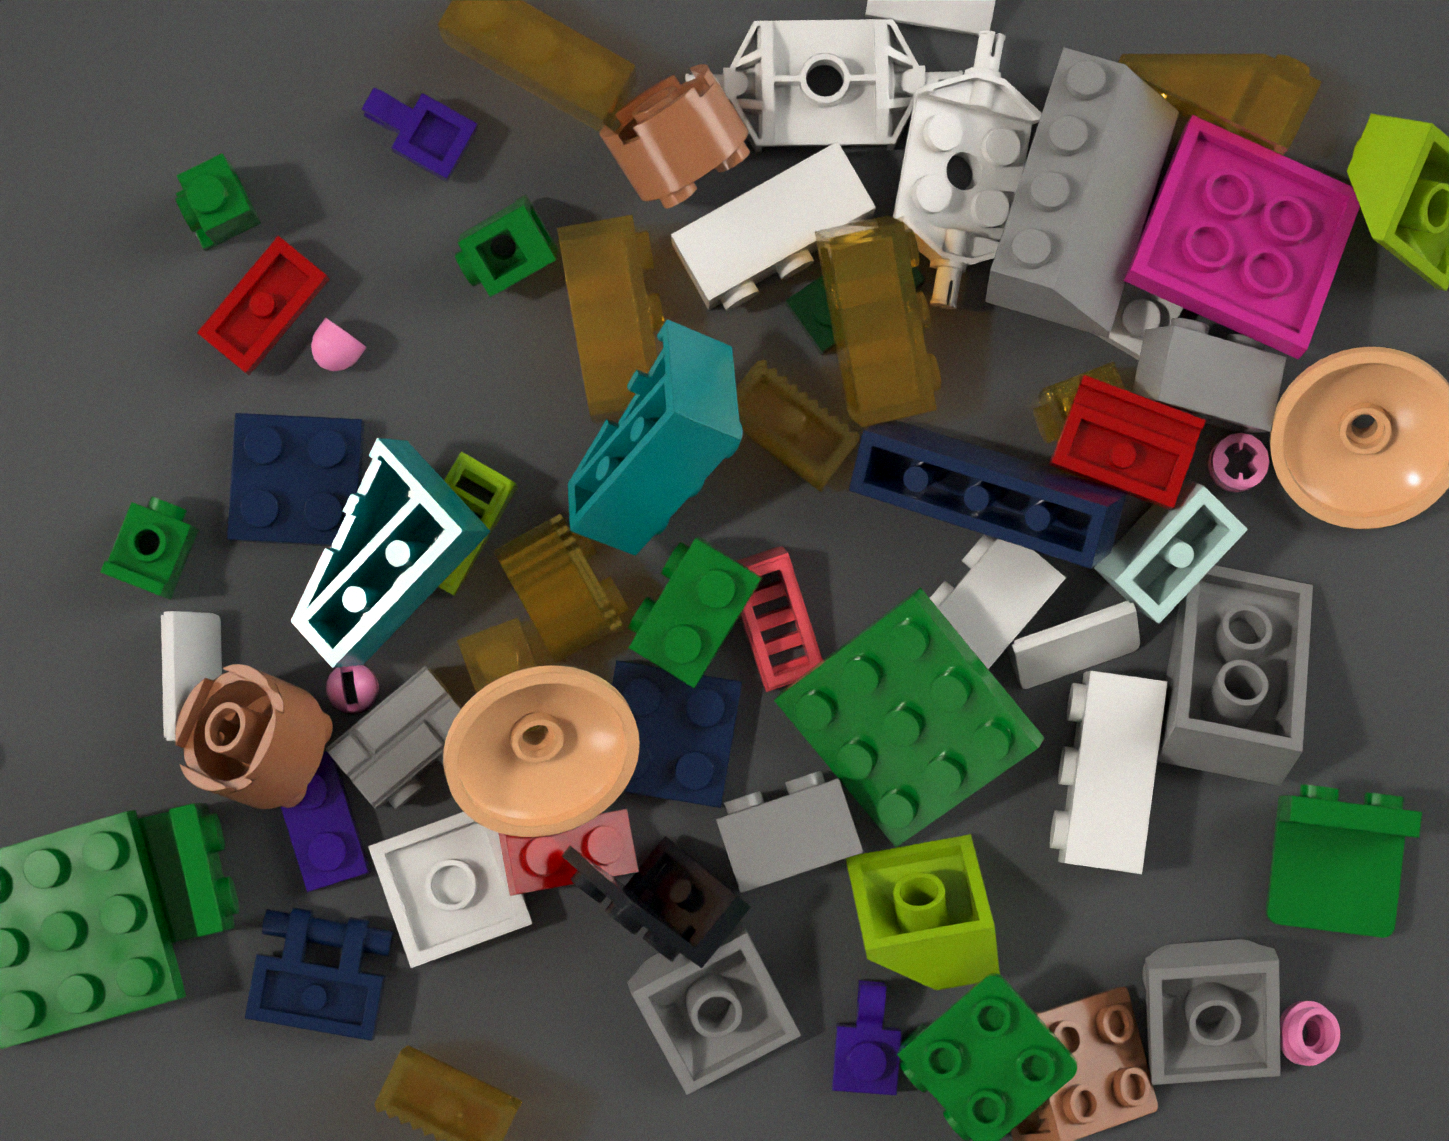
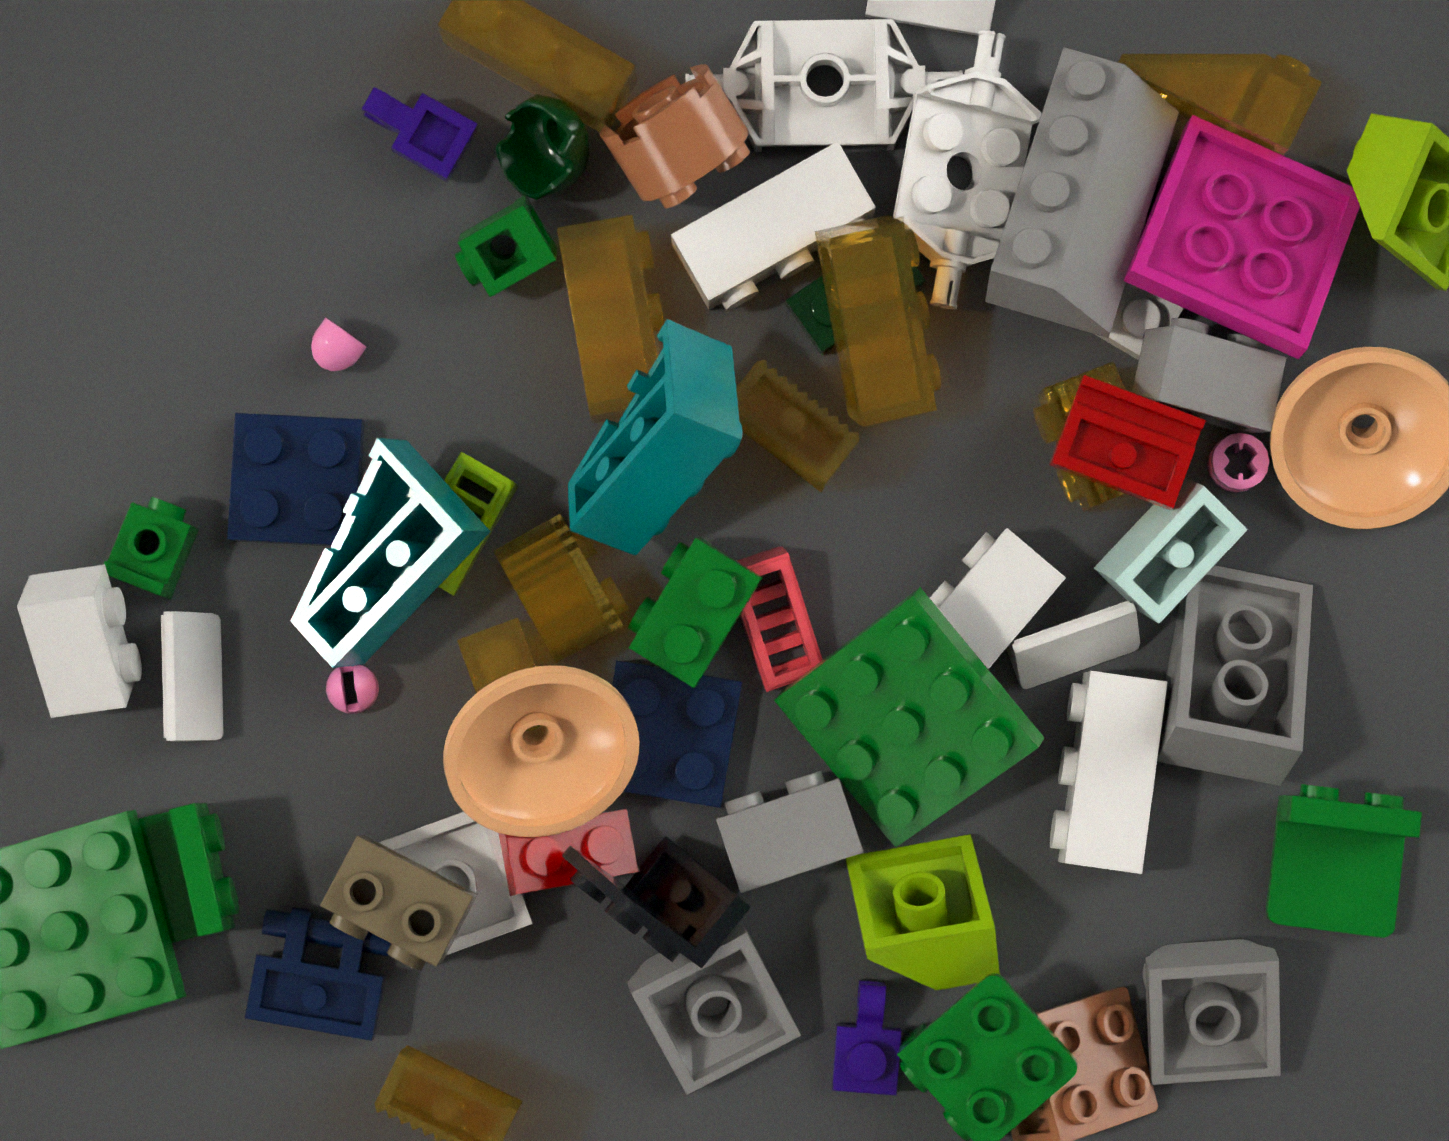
green brick [175,153,261,251] -> none
nougat brick [175,664,333,809] -> none
red plate [197,236,330,376] -> none
dark purple plate [280,751,371,892] -> none
light grey brick [326,666,462,810] -> none
dark blue brick [849,418,1127,569] -> none
bright pink plate [1280,1001,1340,1066] -> none
none -> white brick [17,564,142,718]
none -> dark tan brick [320,835,478,971]
none -> dark green hair [496,94,589,200]

